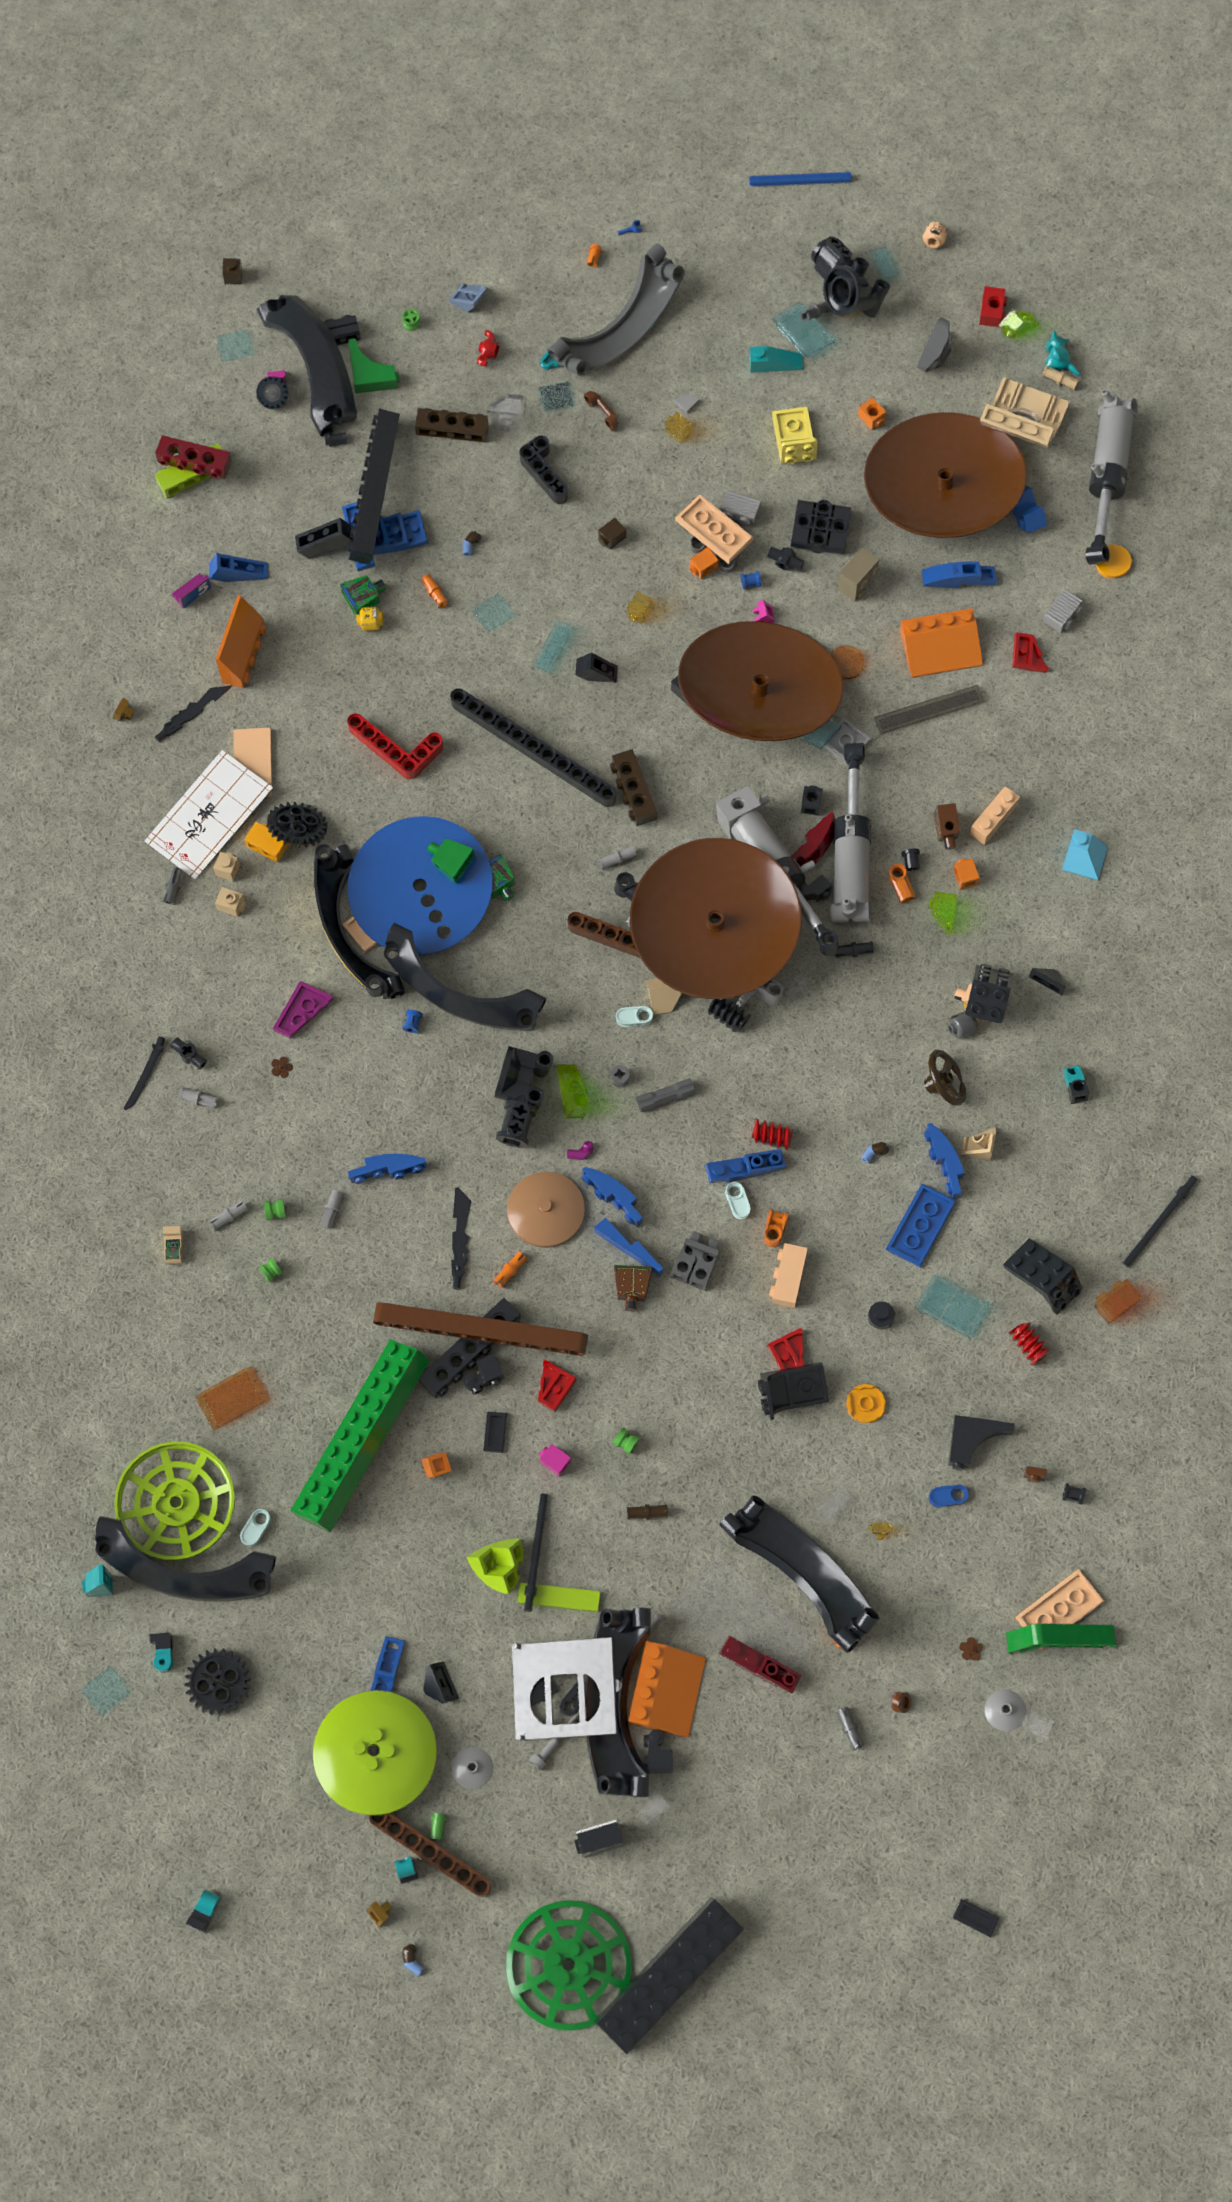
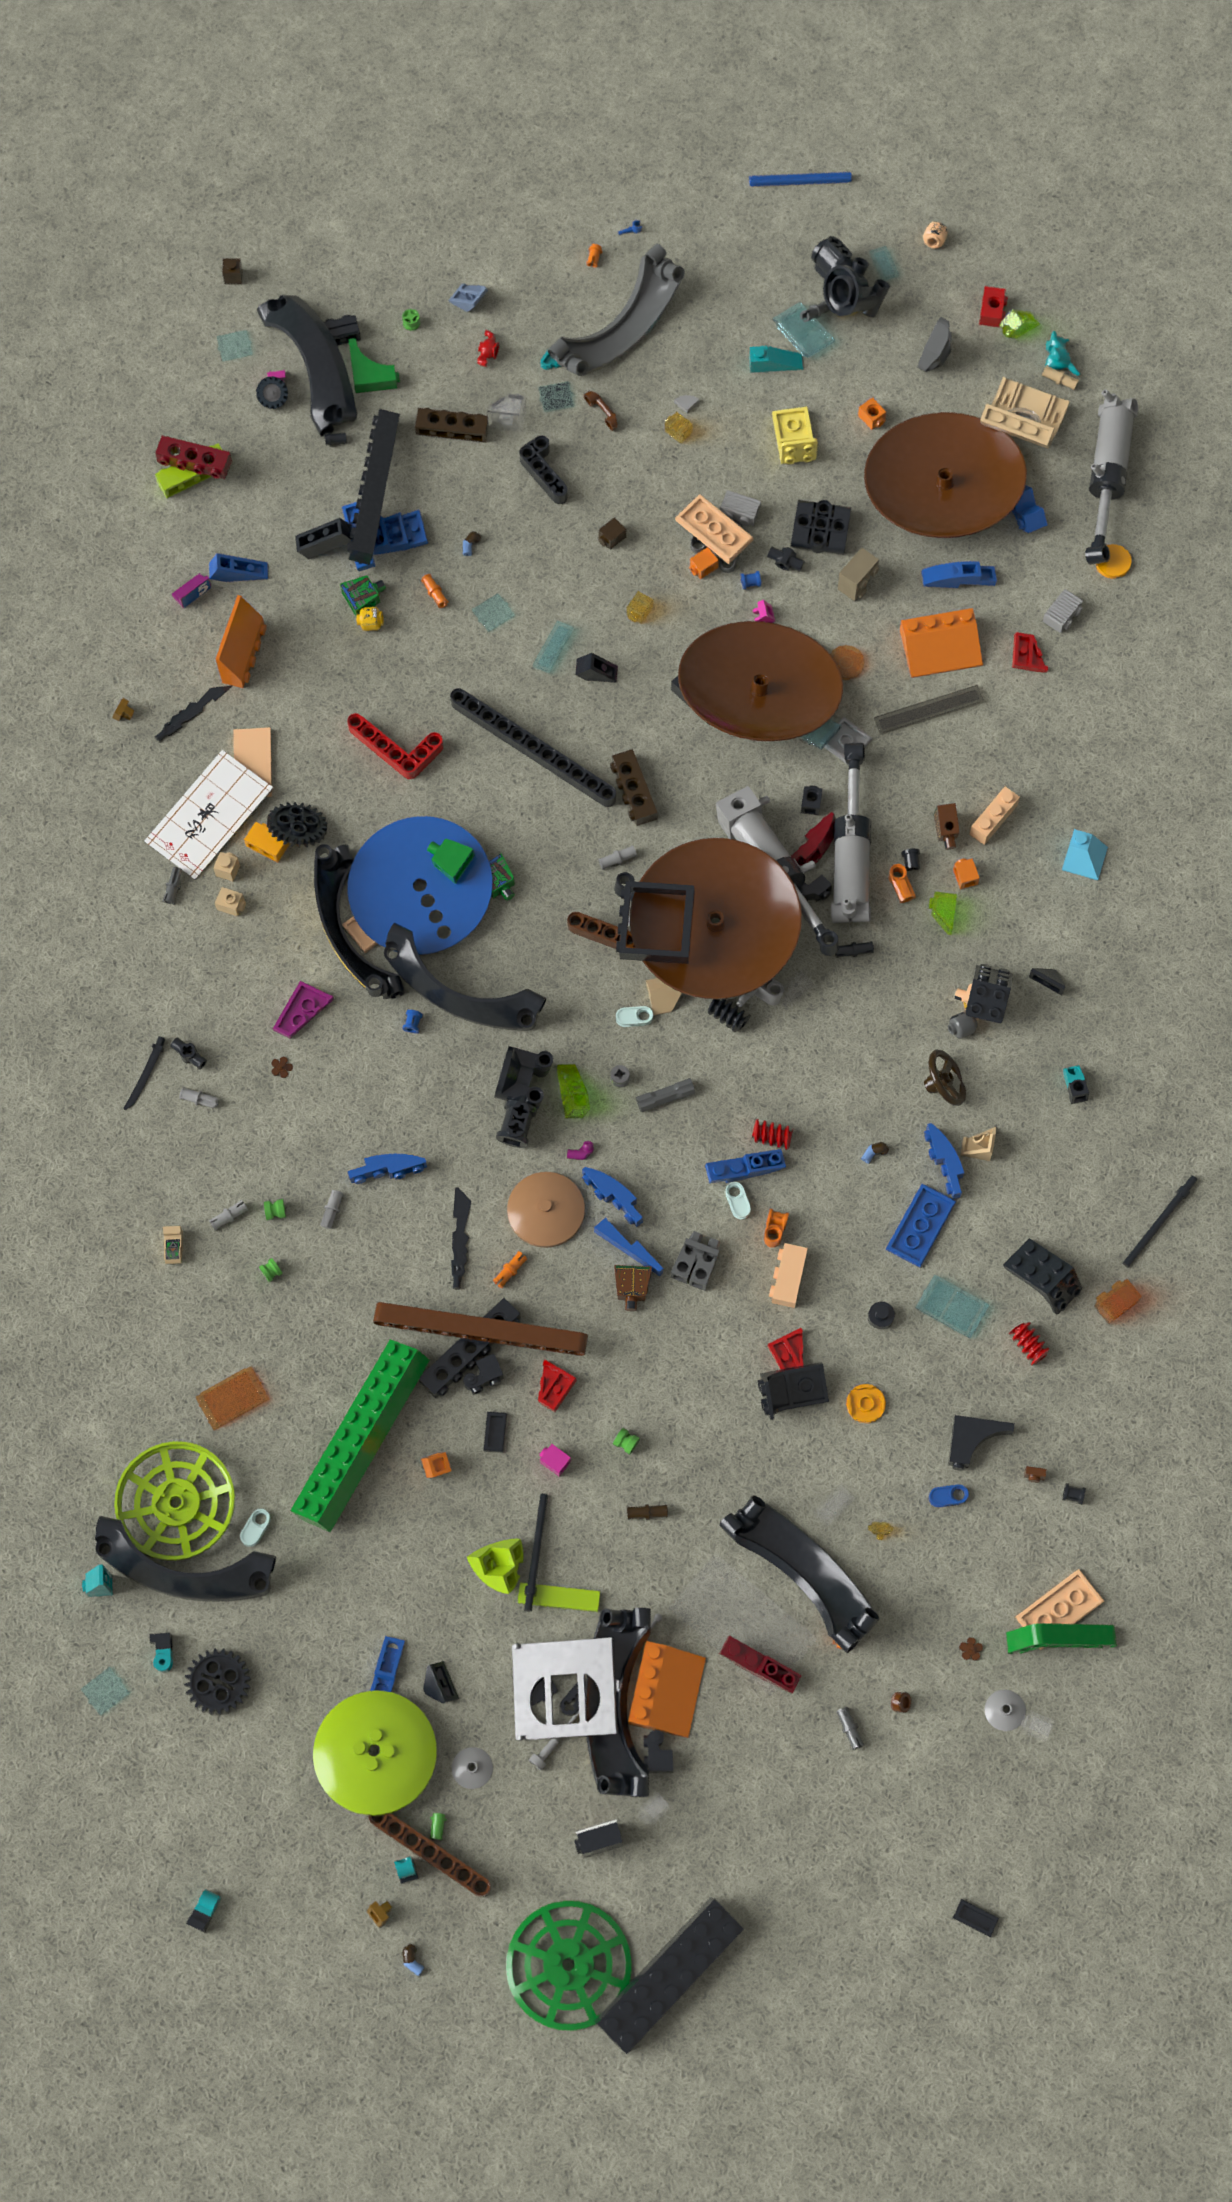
none -> black window [616,881,695,964]

